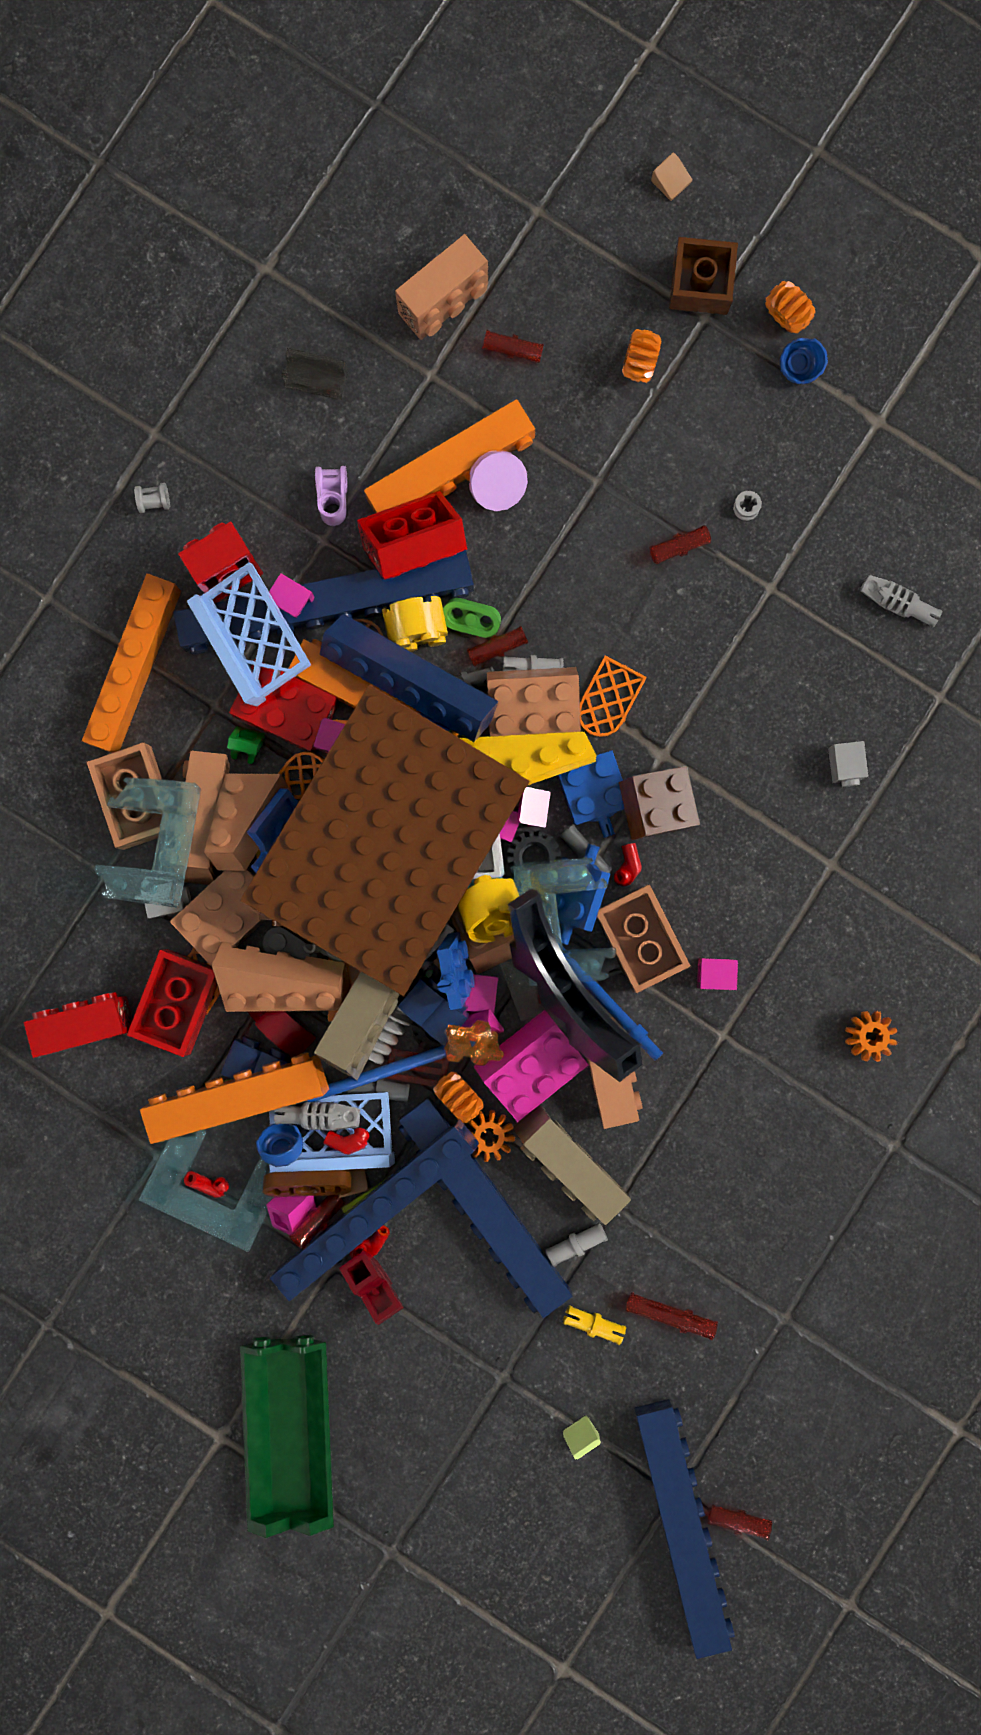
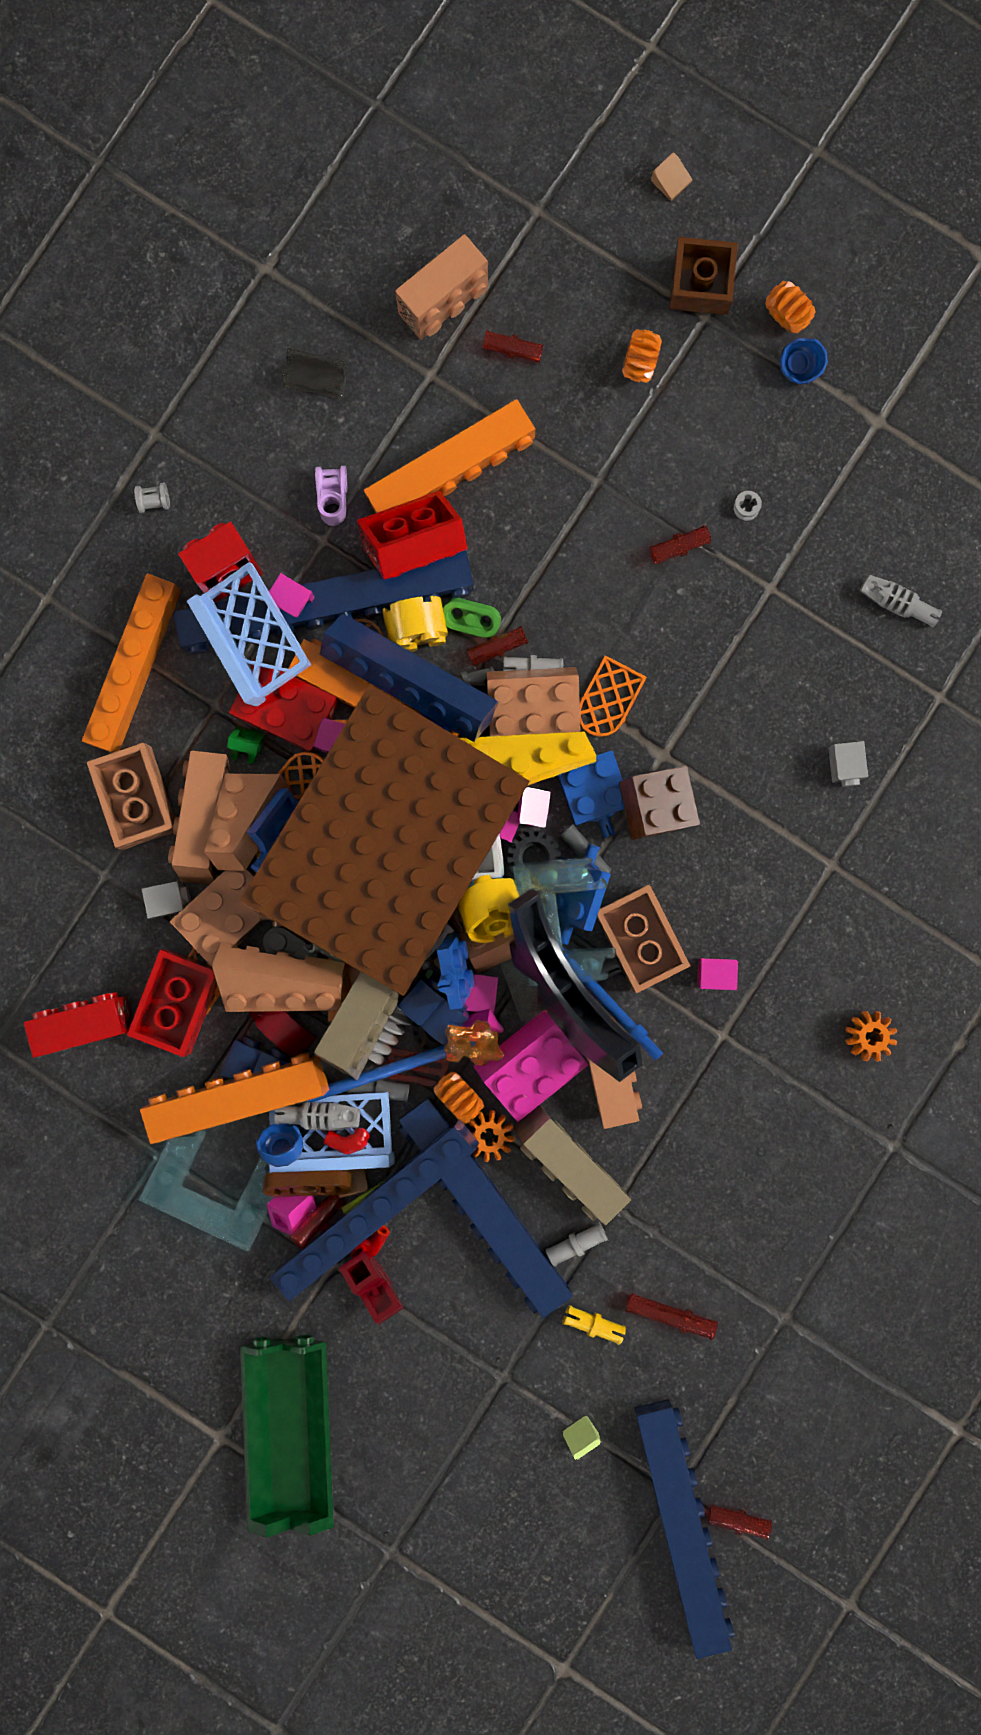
clear light blue wedge [95,778,201,908] -> none
red arm [184,1171,229,1198] -> none
lavender tile [469,450,528,511] -> none
red arm [614,843,642,886] -> none

